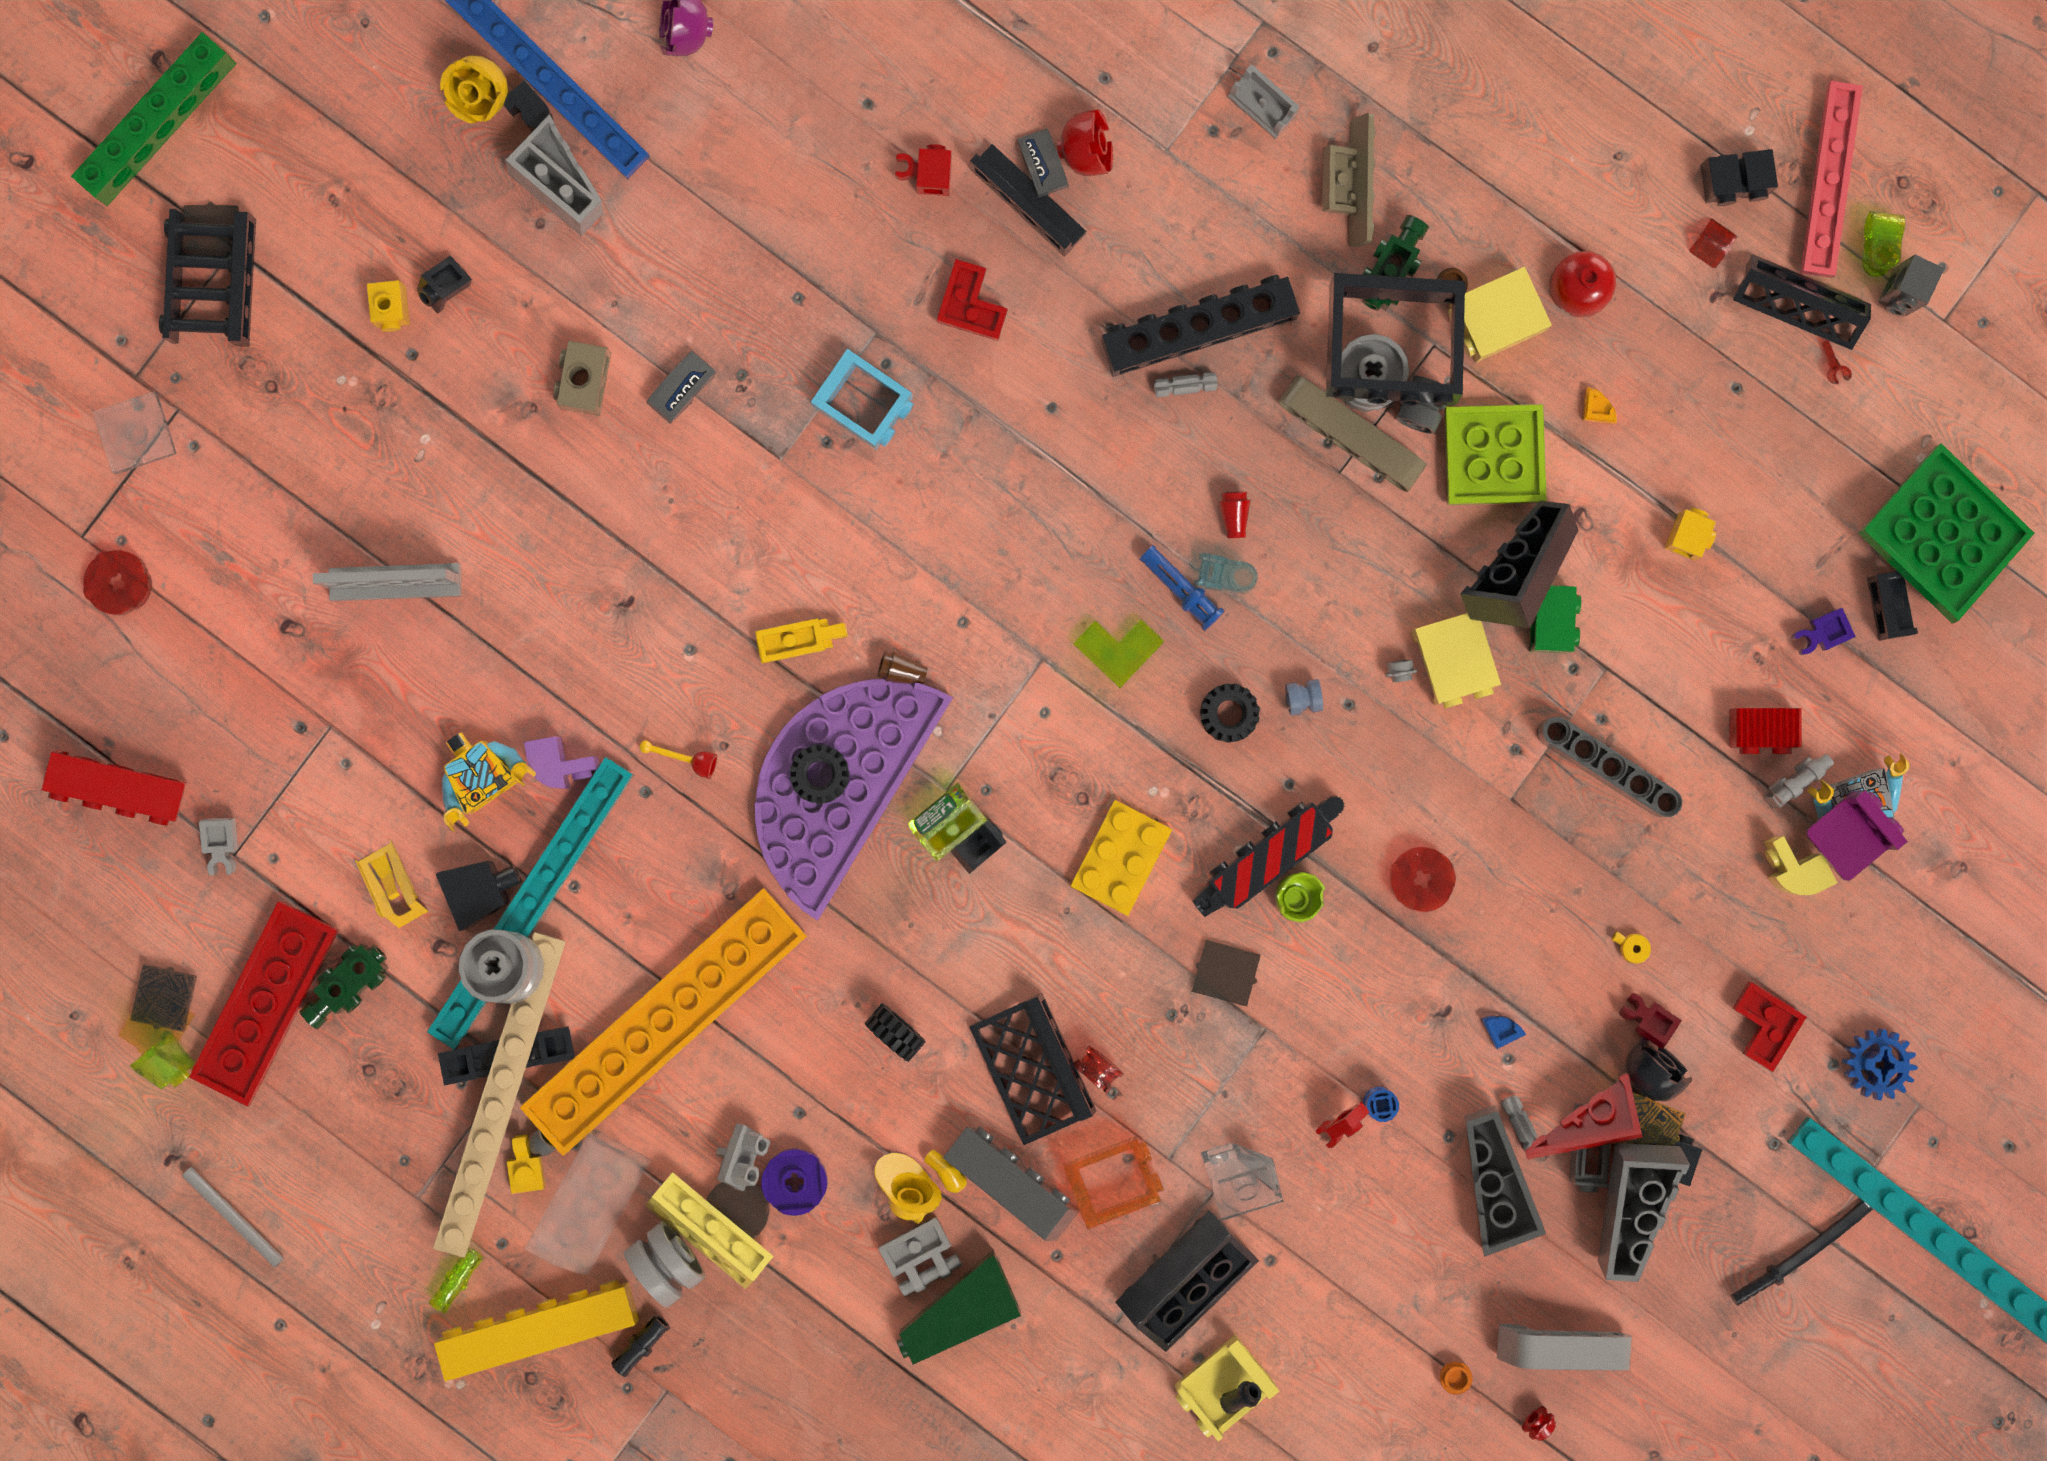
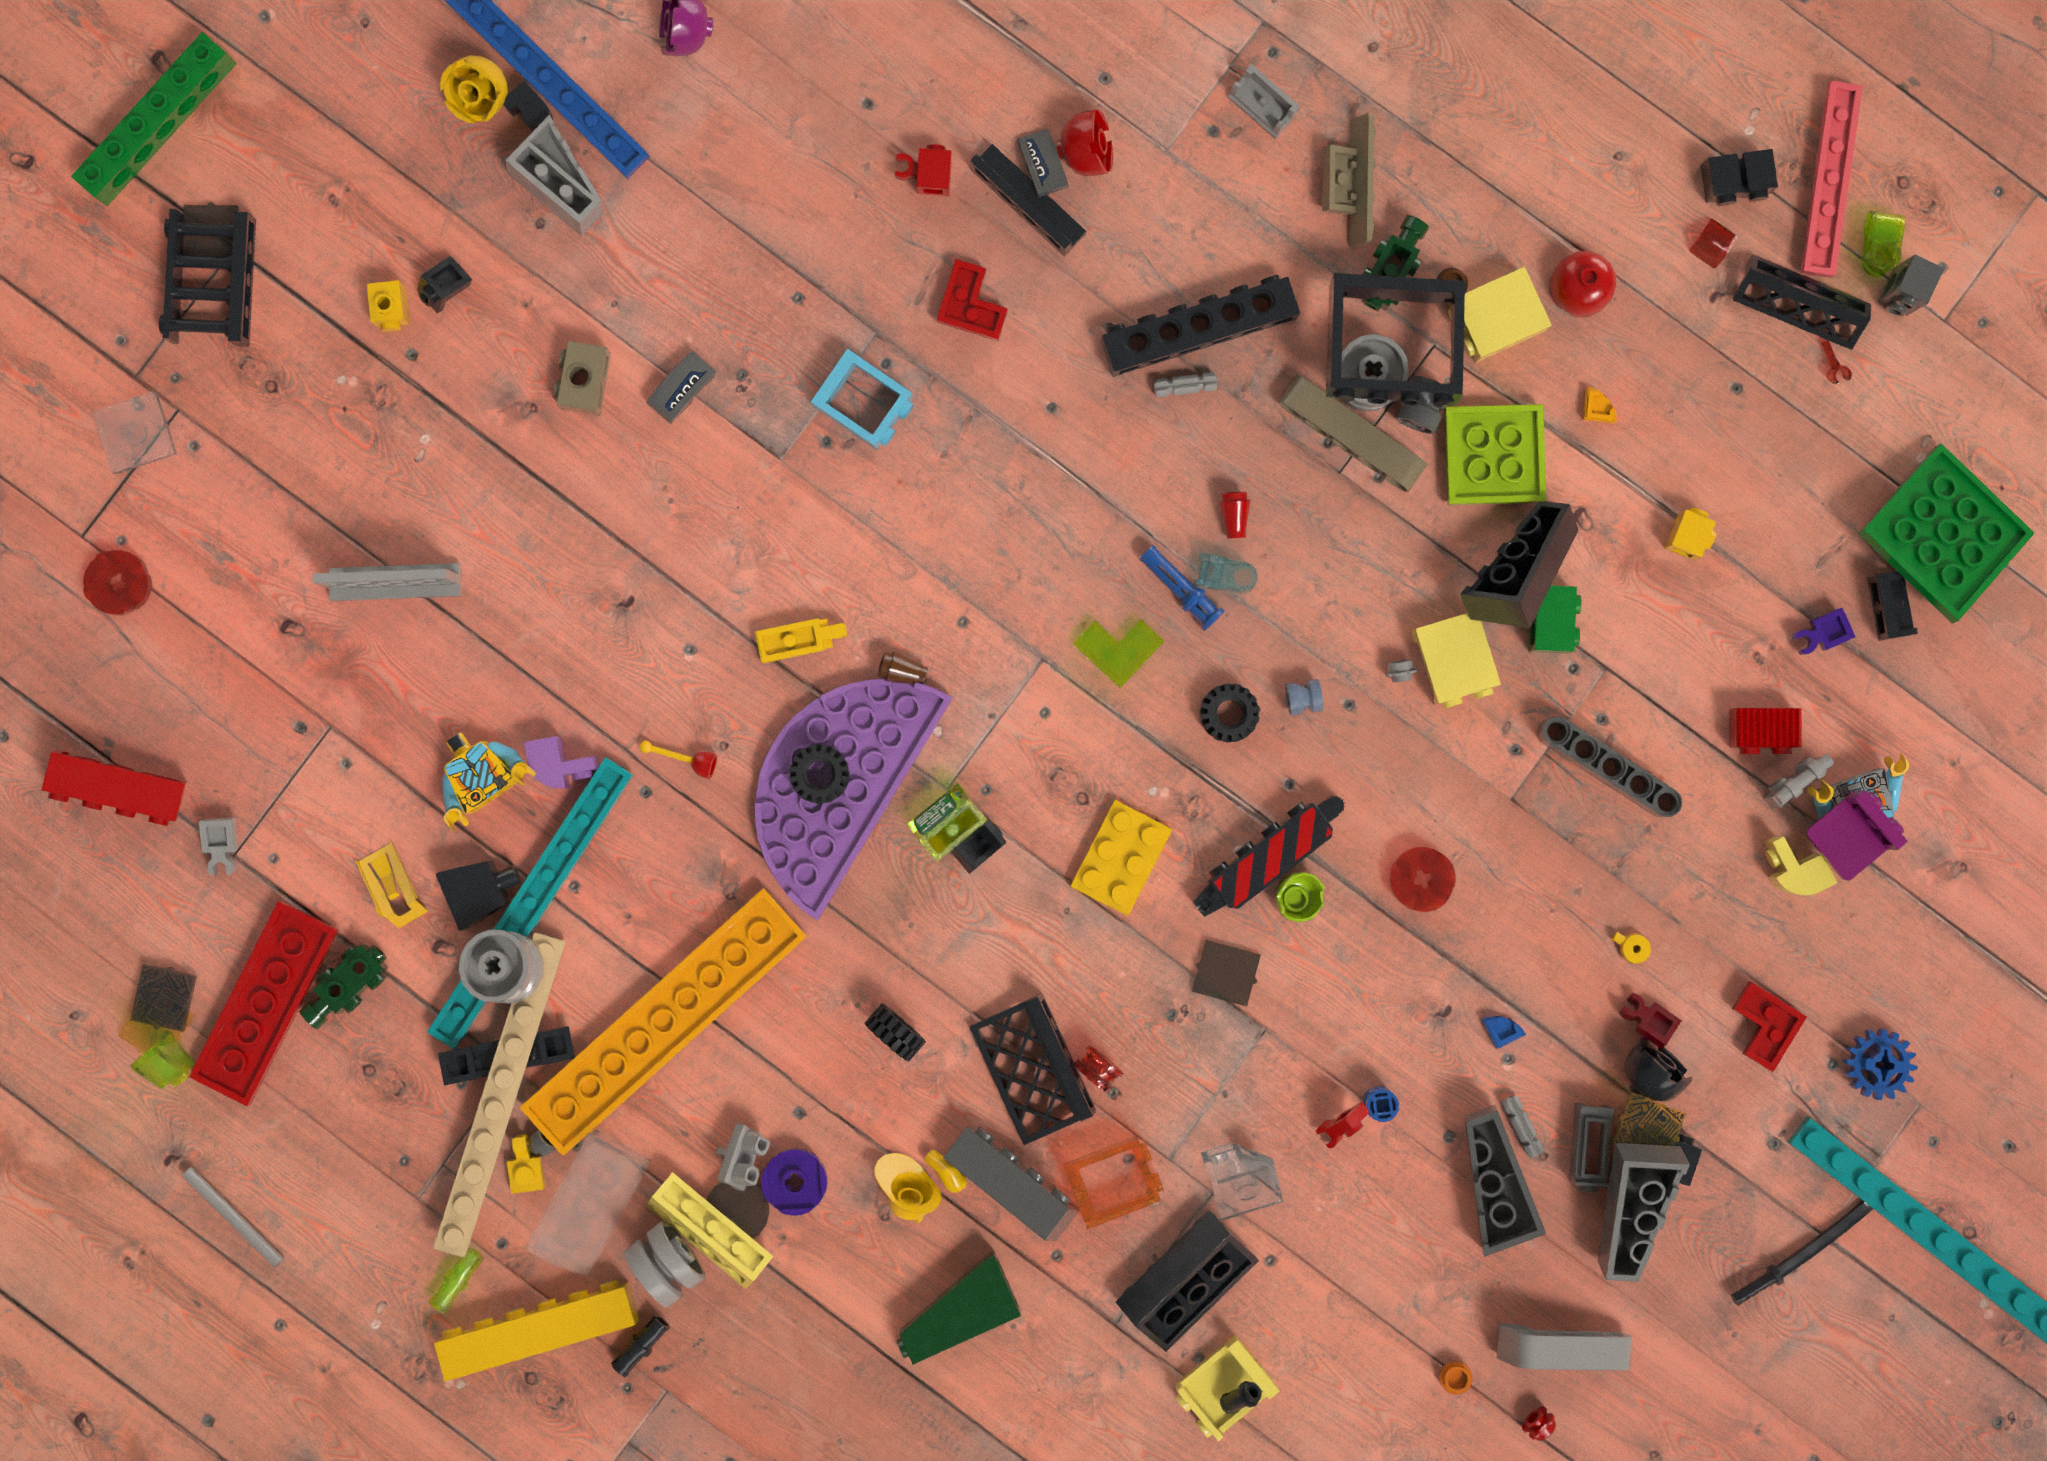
light grey plate [878,1216,962,1296] -> none
red wing [1525,1073,1643,1159] -> none

